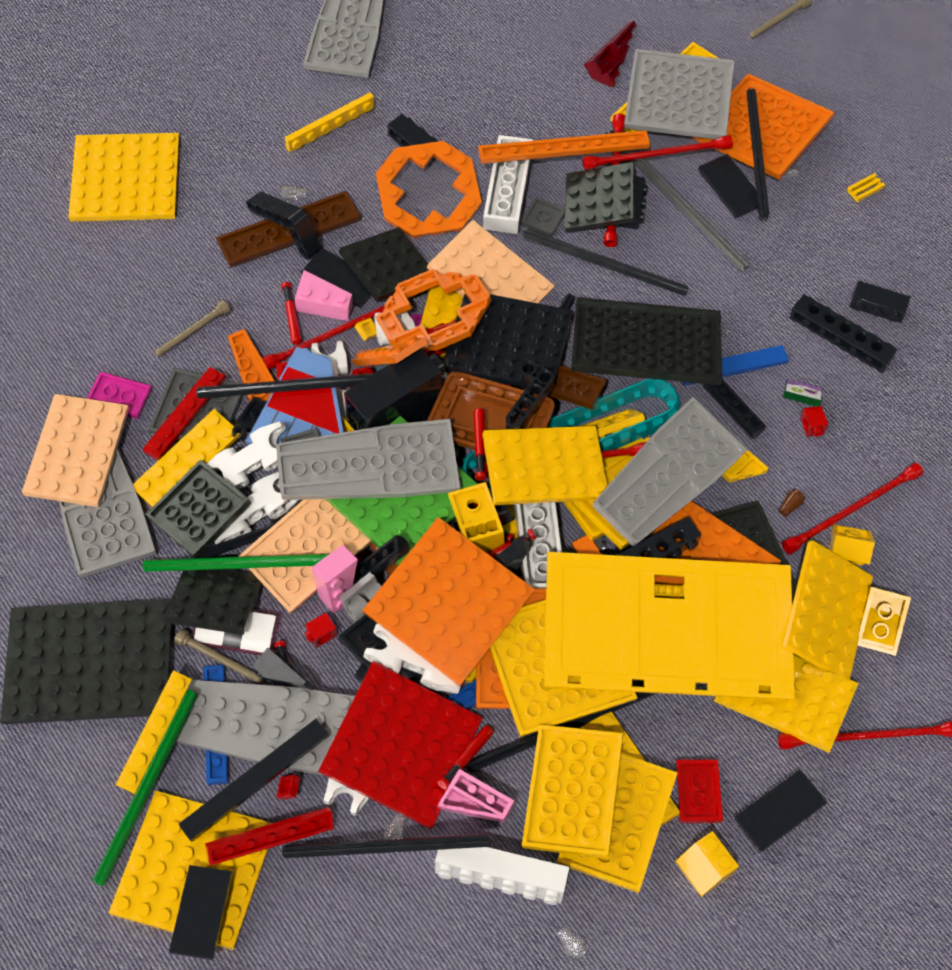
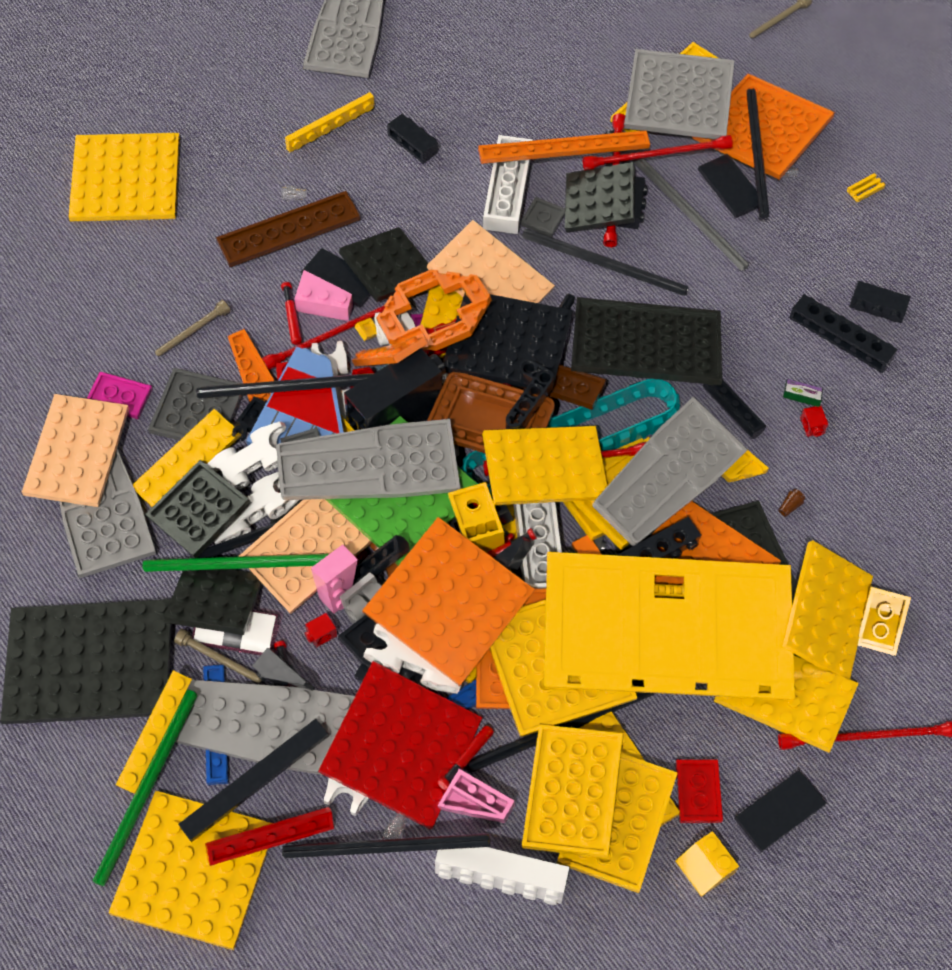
red plate [143,367,226,461] -> none
black tile [169,865,233,961] -> none
black beam [246,191,322,260] -> none
red plate [276,775,300,800] -> none
orange plate [376,141,482,239] -> none
red piece [473,408,487,481] -> none
clear cone [557,927,588,961] -> none
yellow plate [578,408,645,440] -> none
dark red wedge [584,20,636,87] -> none
blue tile [683,345,789,386] -> none
red hose [782,462,924,555] -> none
yellow slope [829,524,875,565] -> none

